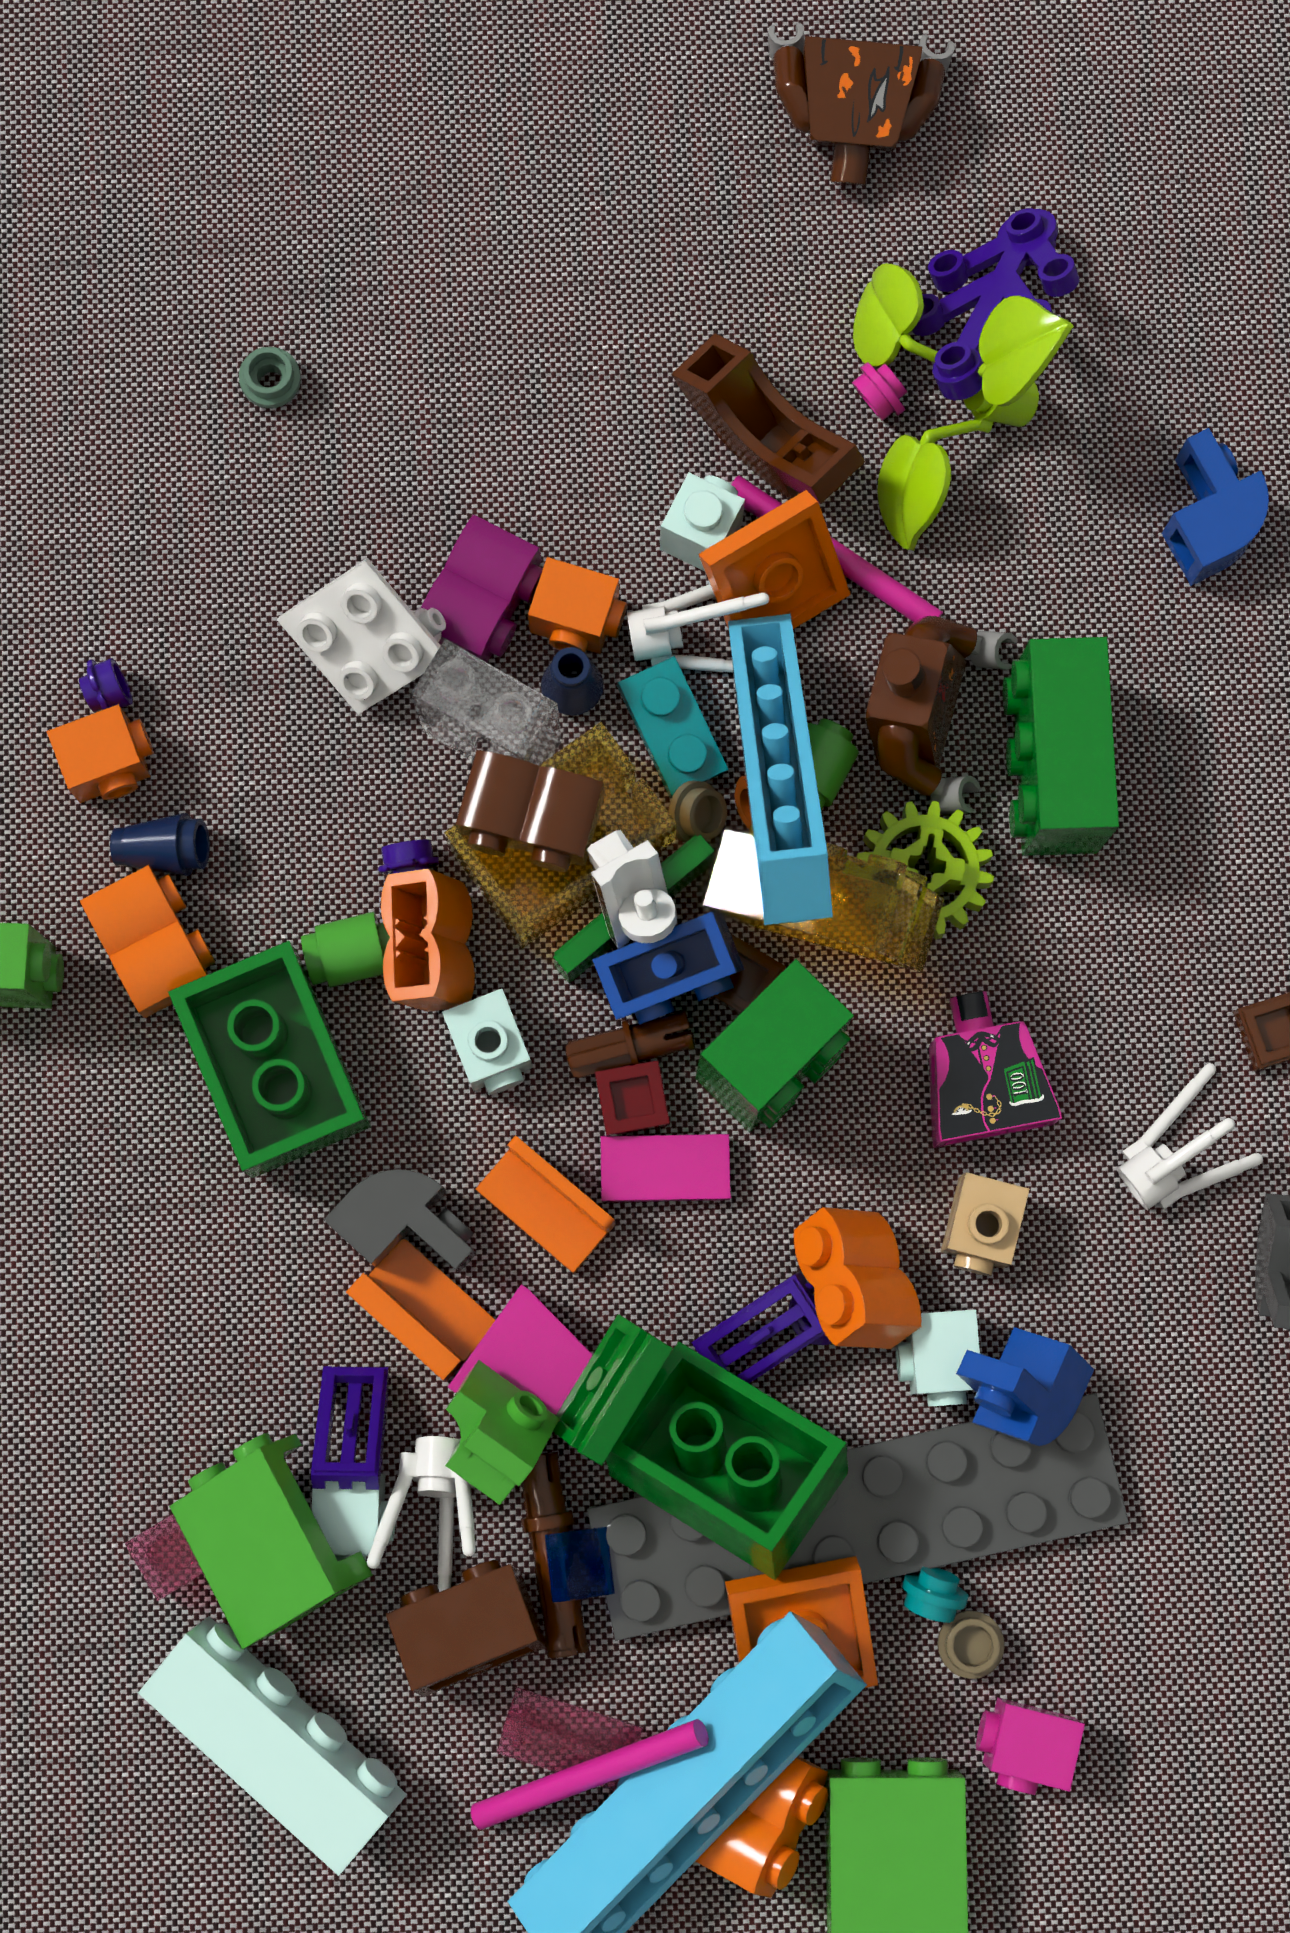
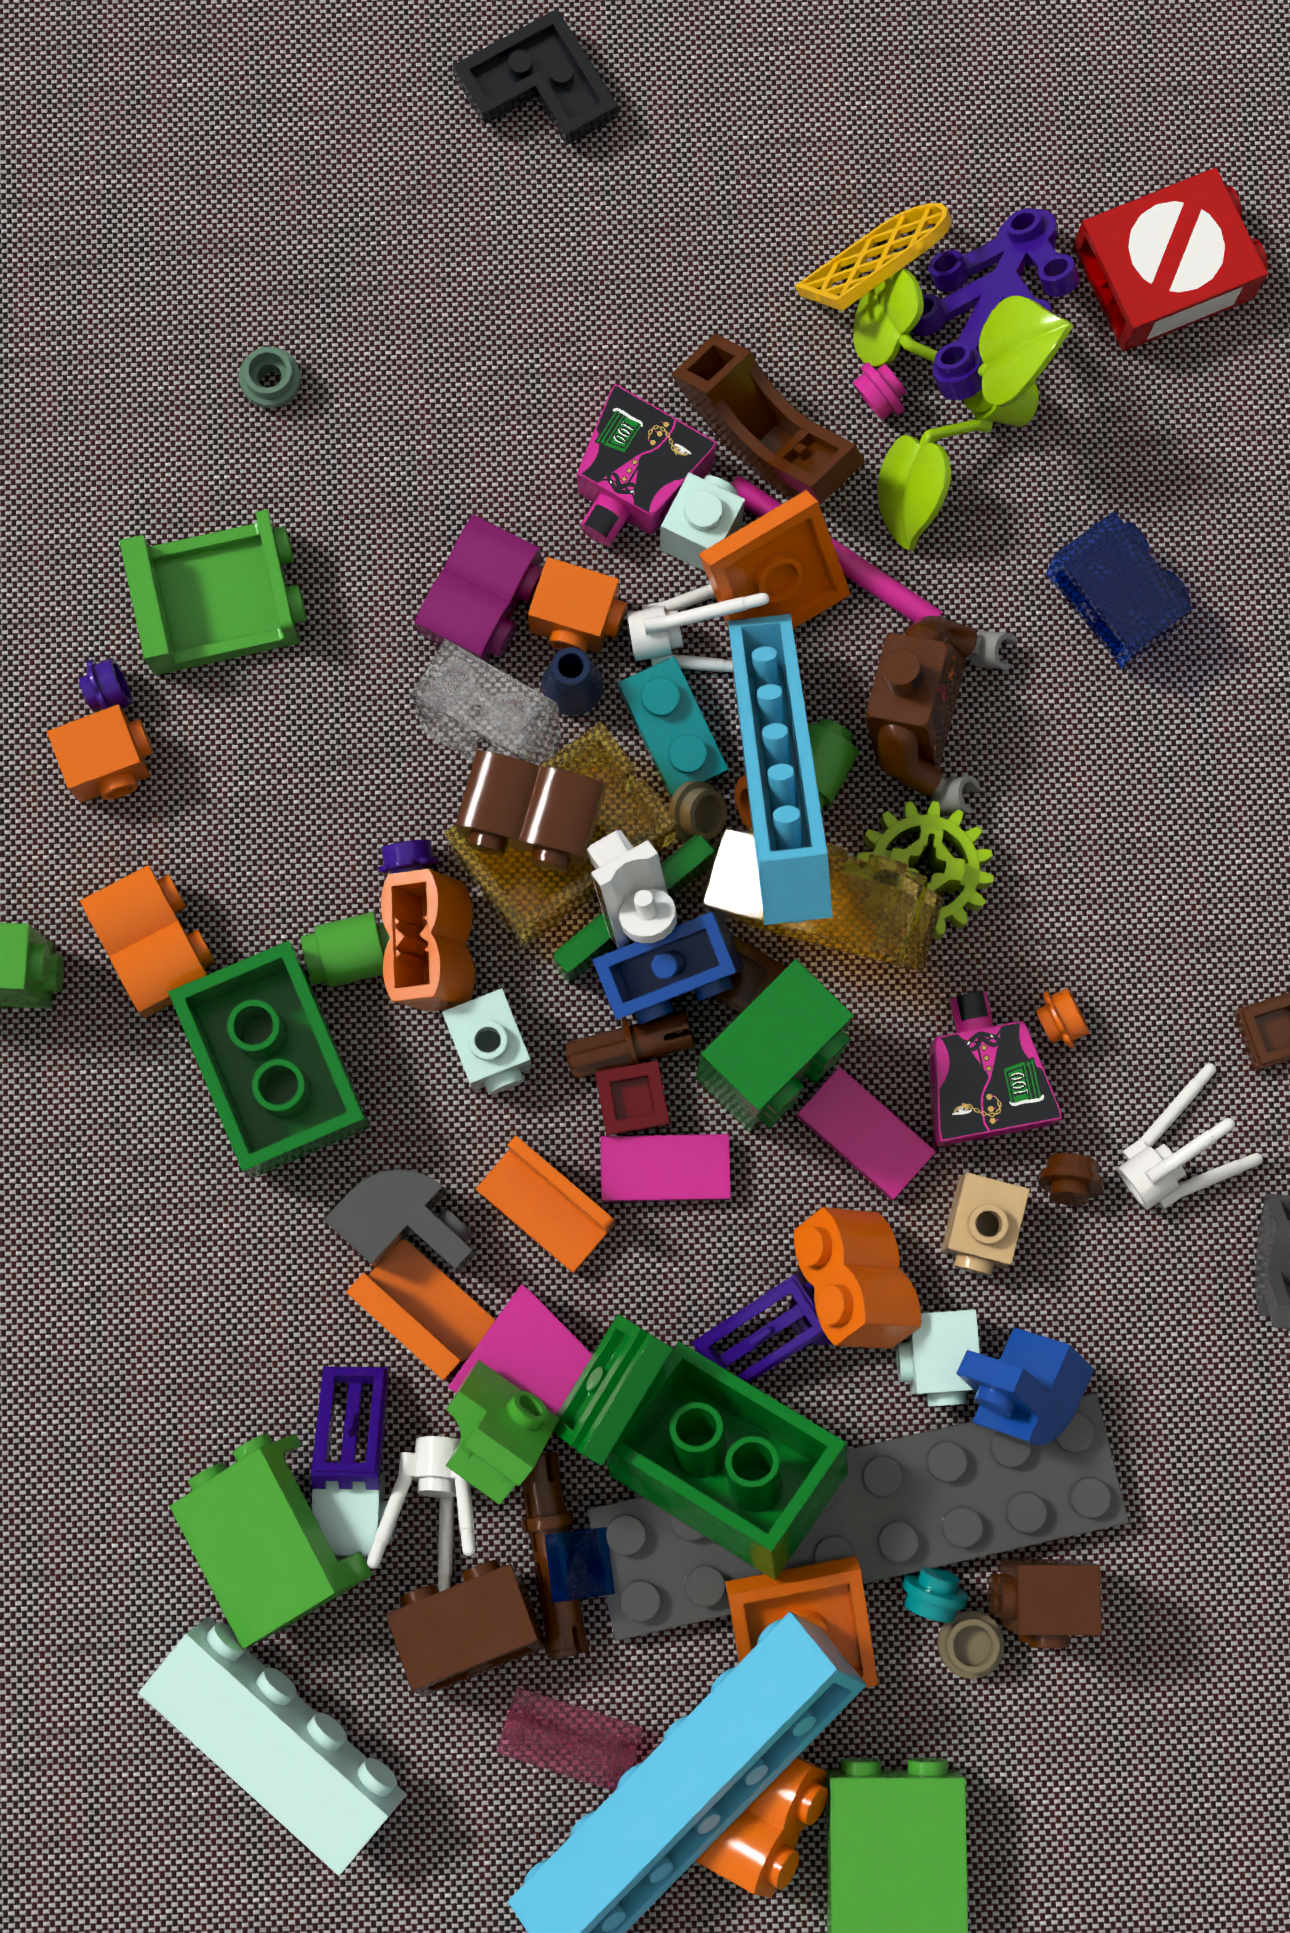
dark blue cone [110,813,210,876] -> none
clear pink plate [125,1514,203,1601] -> none
white hinge [277,558,449,715] -> none
dark pink bar [471,1719,709,1830] -> none
reddish brown torso [768,23,955,186] -> none
dark pink brick [976,1697,1085,1795] -> none
green brick [1003,637,1119,856] -> none
blue brick [1161,428,1269,586] -> none
none -> bright green panel [119,509,307,676]
none -> black plate [453,9,618,146]
none -> torso [577,384,717,546]
none -> yellow window [795,203,952,311]
none -> dark pink tile [796,1066,936,1201]
none -> reddish brown brick [989,1559,1102,1648]
none -> orange plate [1036,987,1090,1049]
none -> reddish brown plate [1038,1153,1104,1206]
none -> clear blue brick [1045,511,1193,669]
none -> red brick [1073,167,1268,352]

